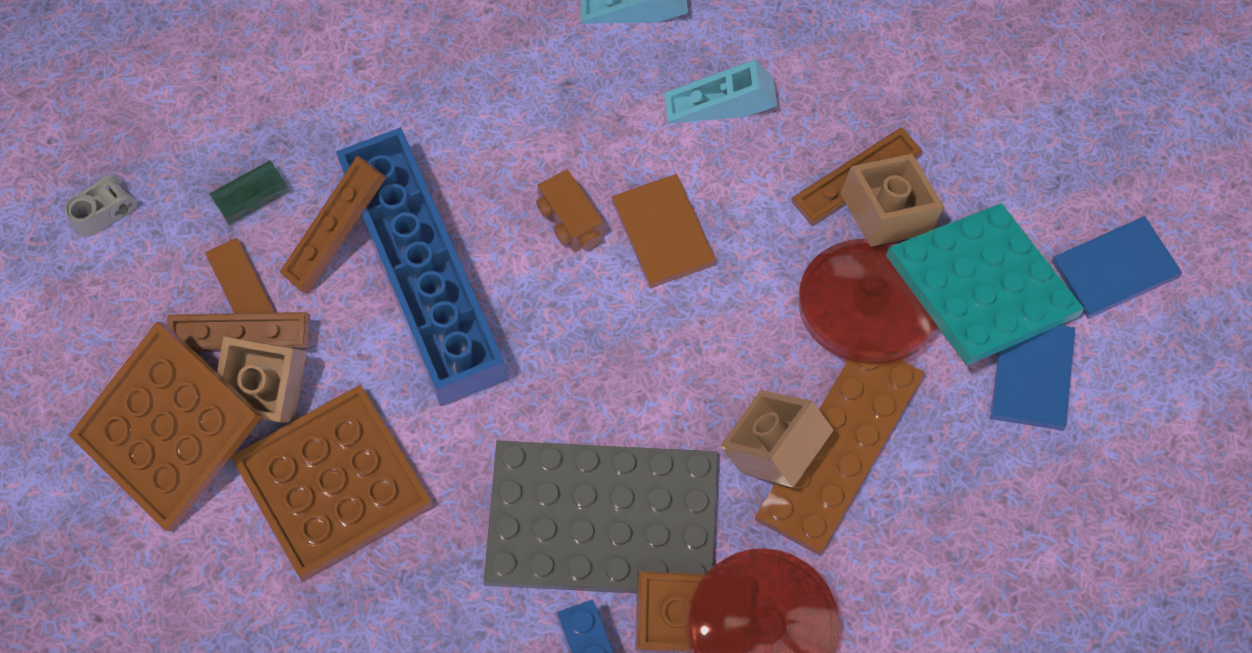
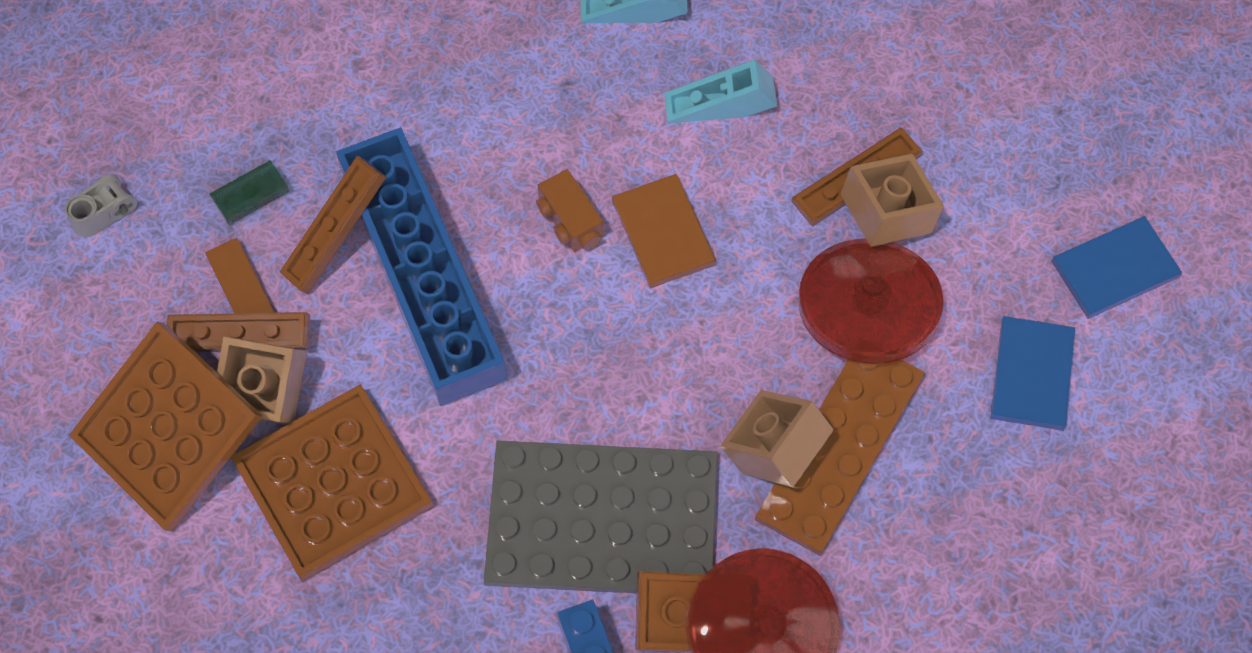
teal plate [886,203,1084,366] -> none

